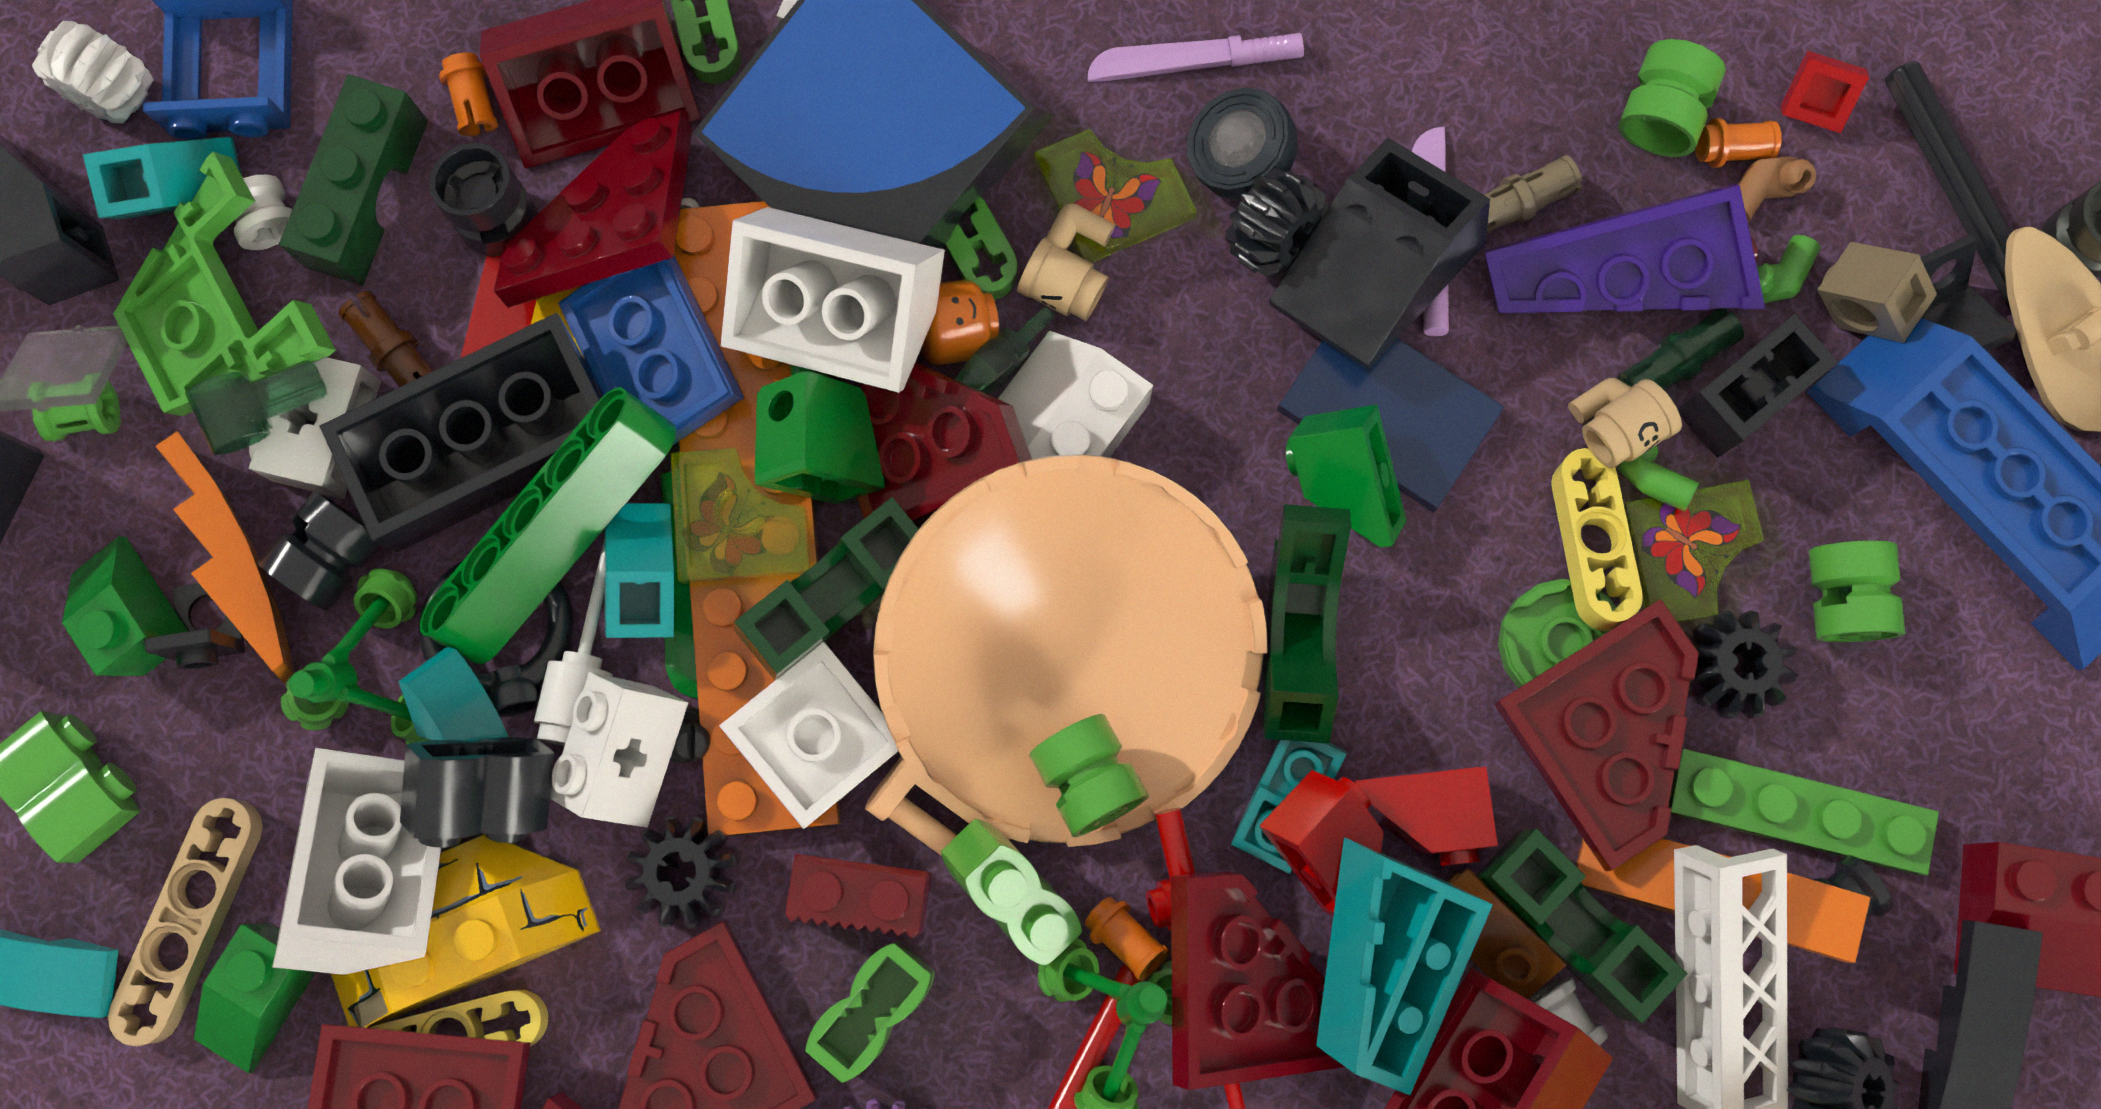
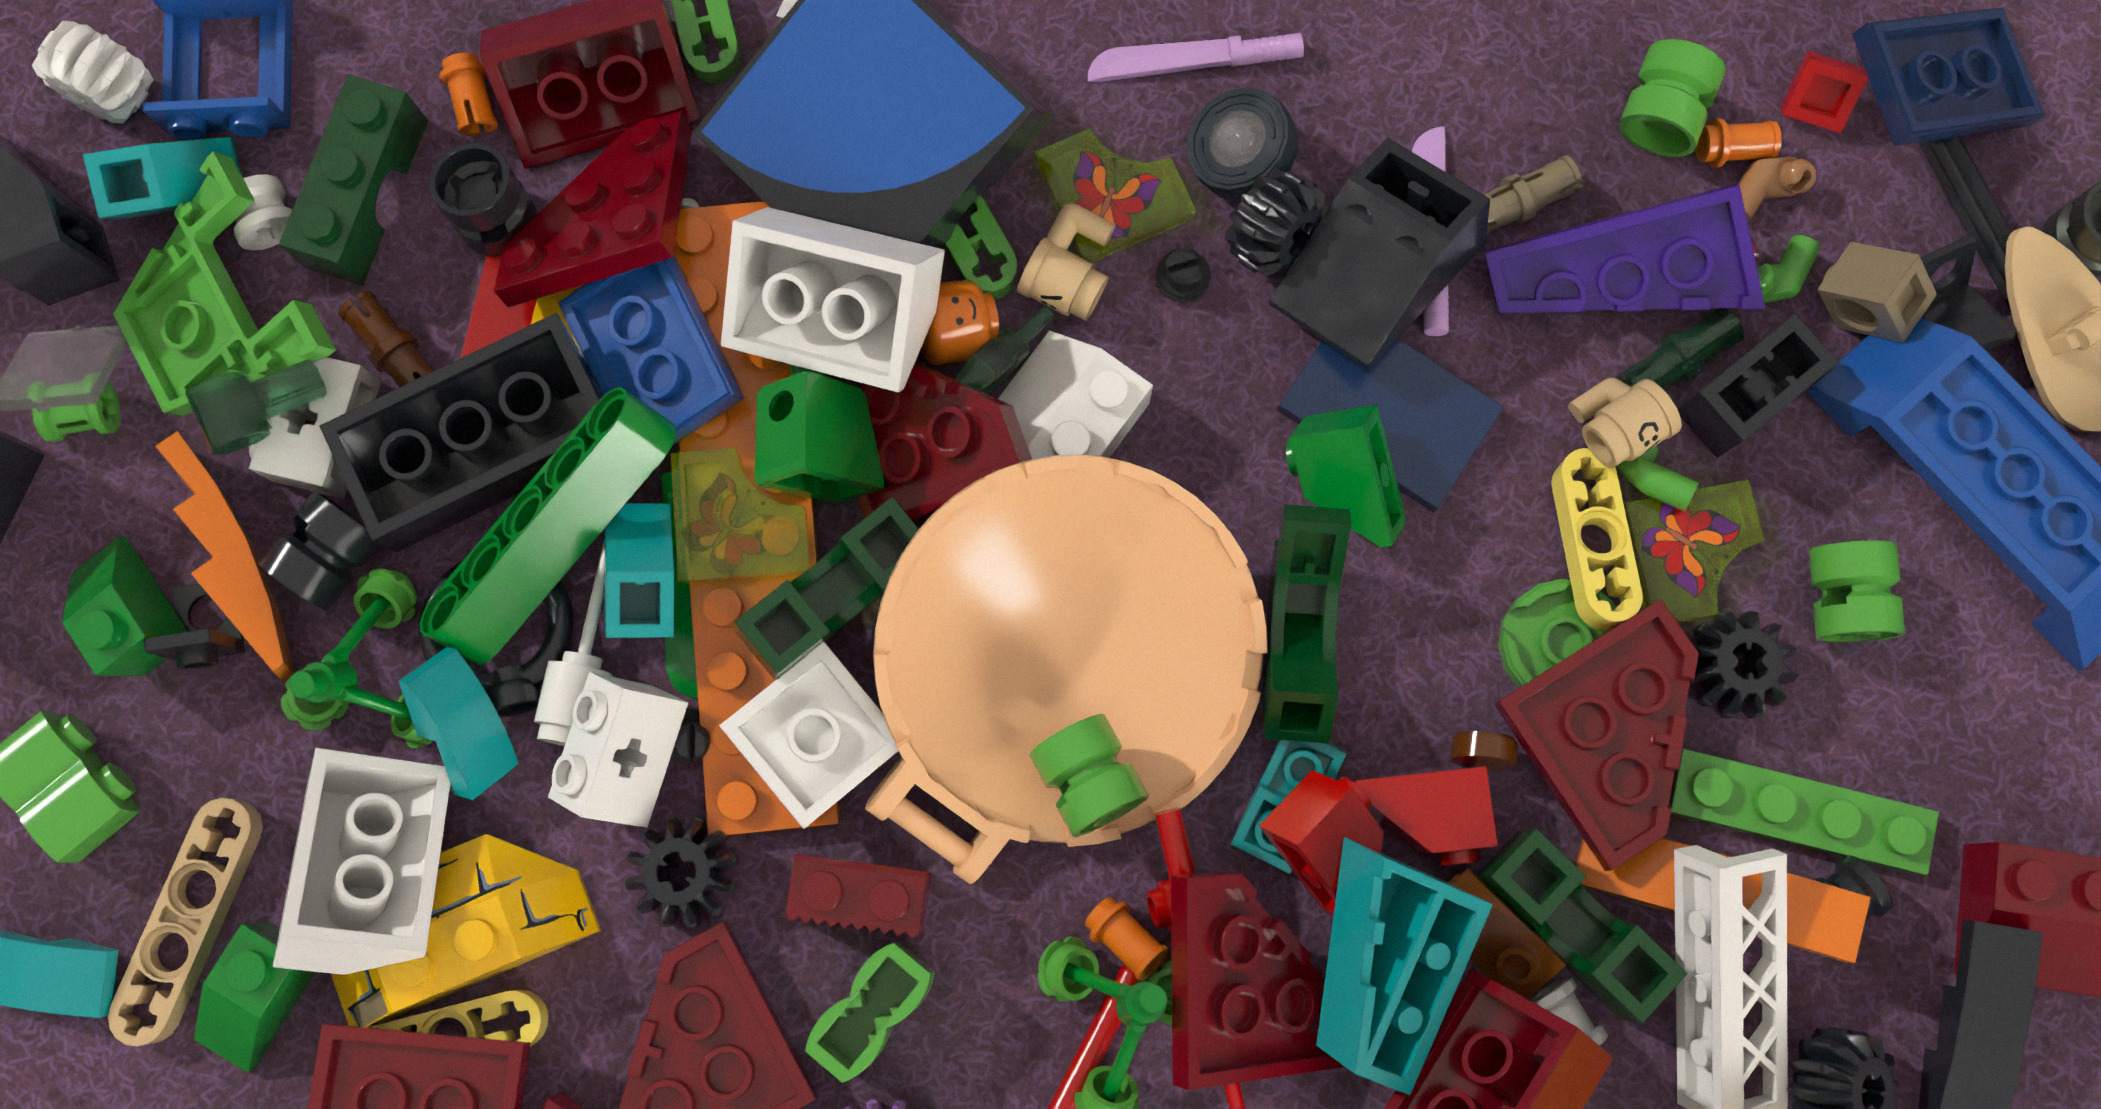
black brick [400,737,554,848] -> none
brick [941,819,1082,966] -> none
none -> black piece [1156,248,1211,302]
none -> reddish brown tile [1451,731,1518,771]
none -> dark blue tile [1852,7,2045,146]

